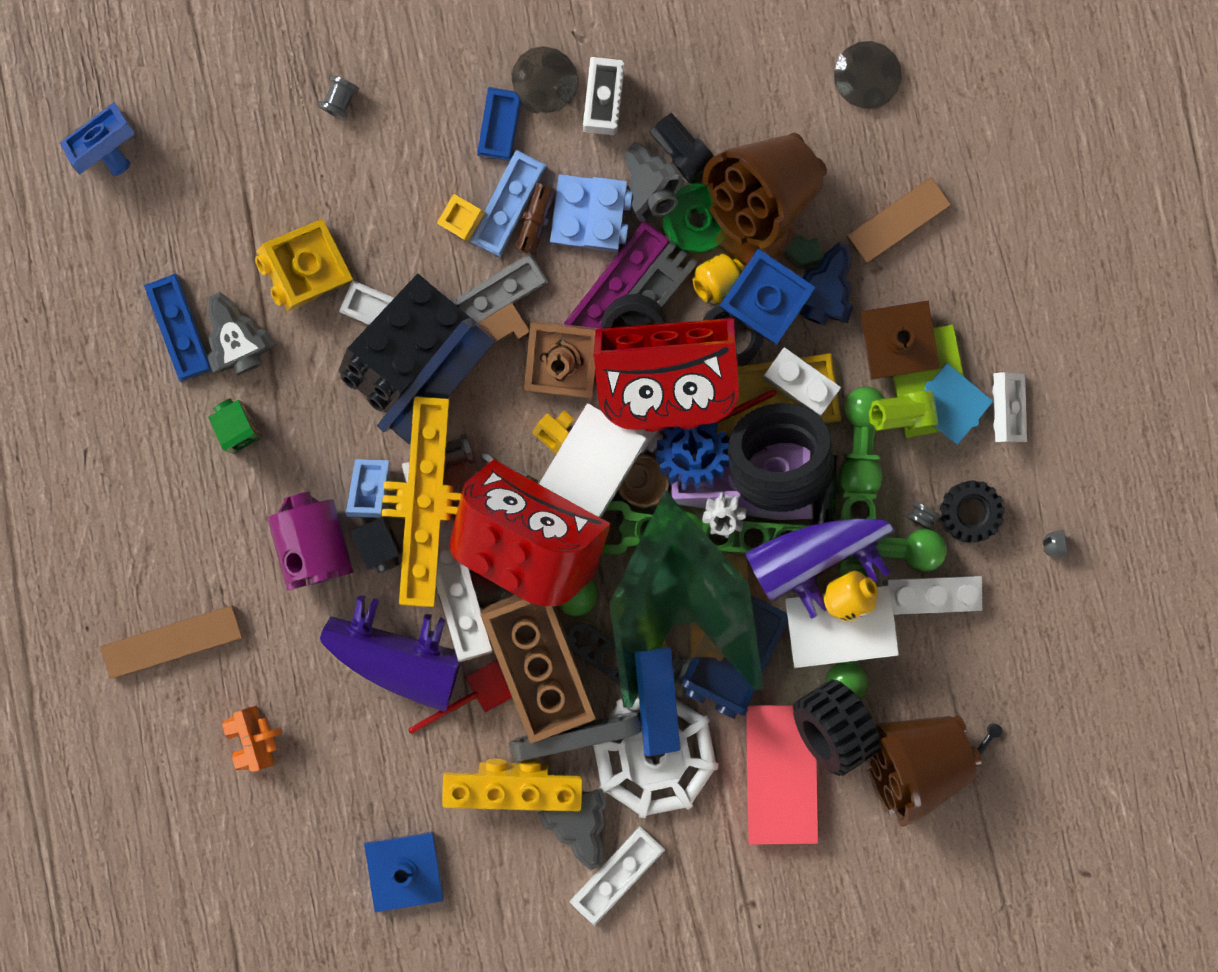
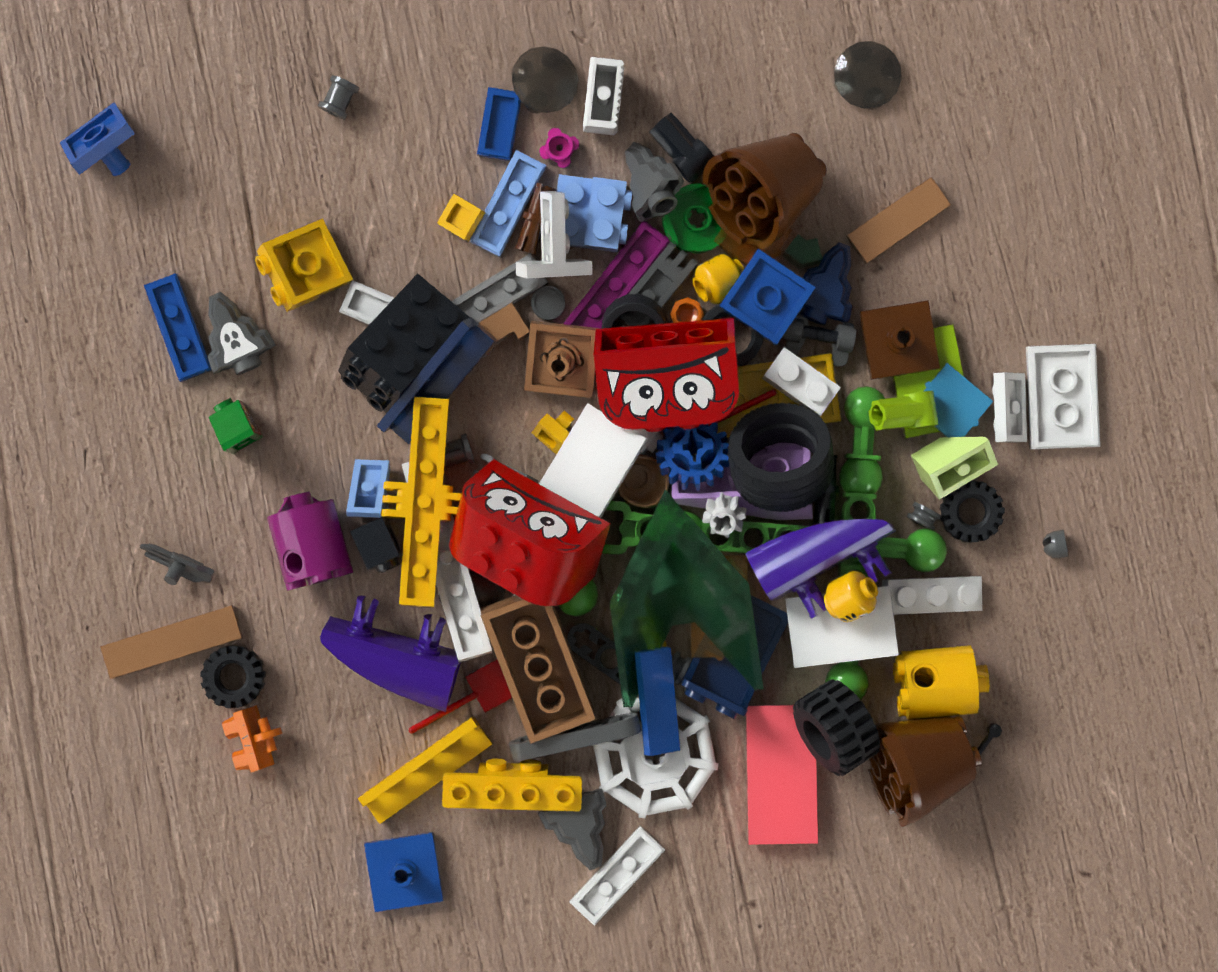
none -> dark grey piece [140,543,214,585]
none -> black tyre [200,645,266,709]
none -> yellow fence [357,716,493,824]
none -> white bracket [516,191,592,278]
none -> dark grey piece [531,286,565,320]
none -> dark pink plate [539,128,579,168]
none -> orange tile [670,297,704,323]
none -> dark grey piece [782,313,856,366]
none -> yellow cylinder [893,645,990,720]
none -> yellowish green slope [911,437,998,500]
none -> white tile [1026,344,1100,450]

